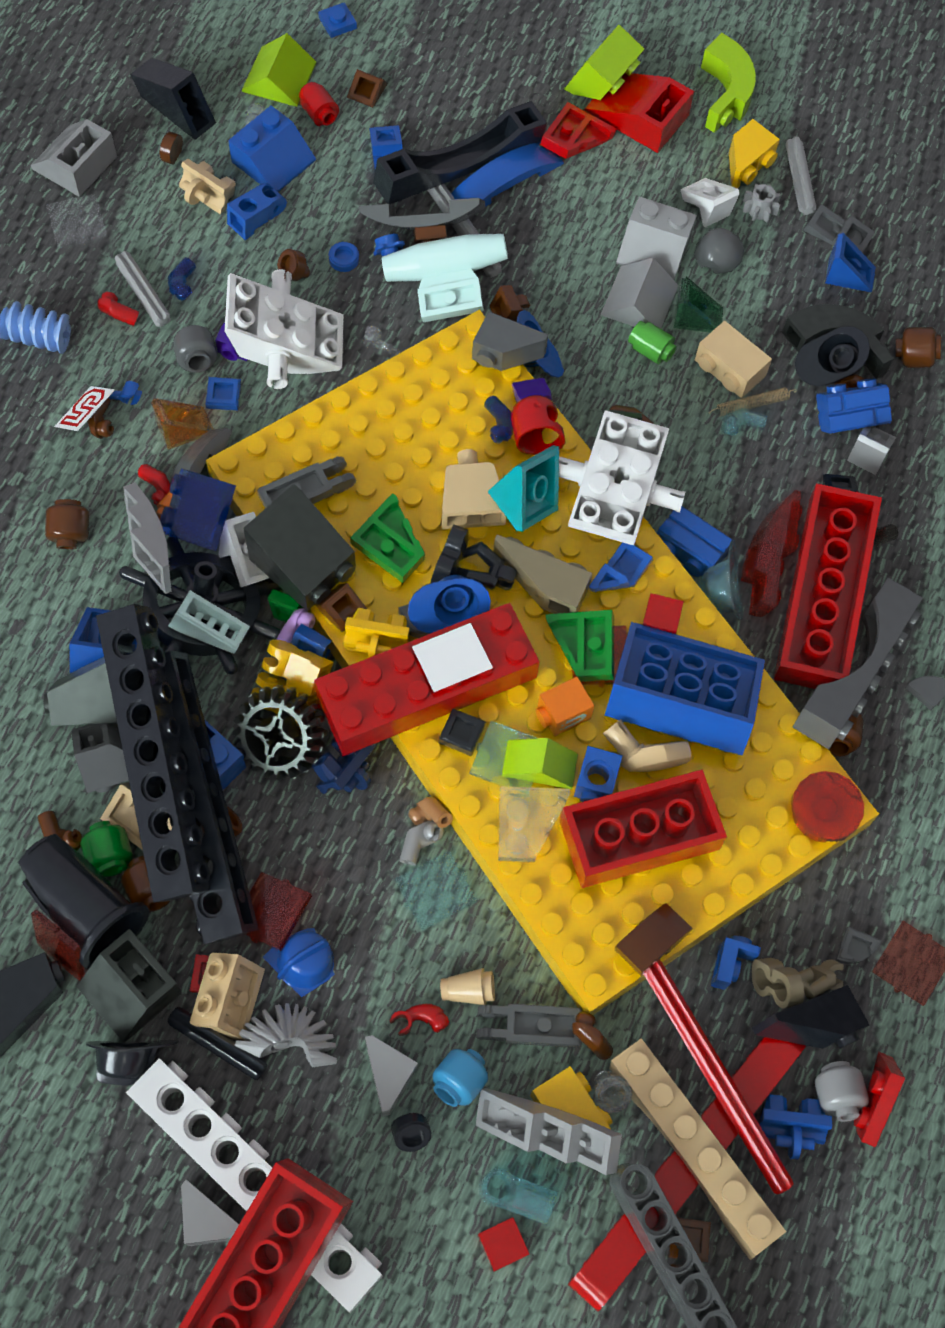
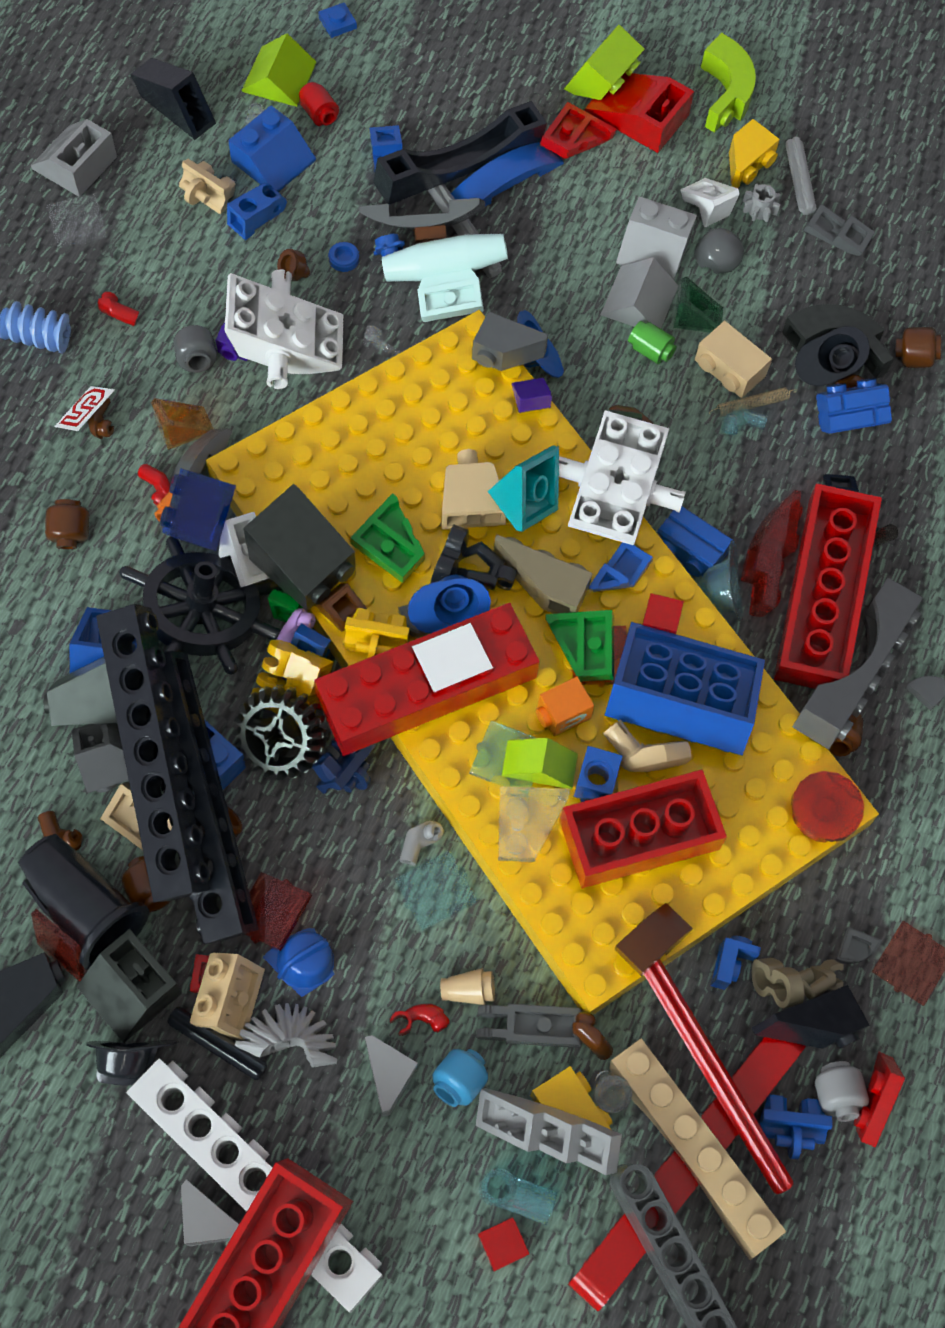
green head [80,821,133,877] -> none
blue hand [109,381,142,405] -> none
light grey axle [115,251,171,327] -> none
light grey slope [123,482,172,594] -> none
reddish brown tile [160,132,183,165] -> none
clear blue arm [168,257,196,301] -> none
light aqua slope [168,590,250,654] -> none
blue tile [205,377,241,411] -> none
dark grey hinge [257,456,356,508] -> none
reddish brown slope [347,69,388,108] -> none
black tile [391,1113,432,1152] -> none
medium nougat arm [408,797,453,828] -> none
black tile [439,708,486,756] -> none
clear blue arm [484,396,513,444] -> none
reddish brown tile [489,285,530,322] -> none
red helmet [511,395,566,455] -> none
reddish brown tile [668,1217,711,1263] -> none
blue slope [825,233,876,292] -> none
light grey slope [847,426,896,475] -> none

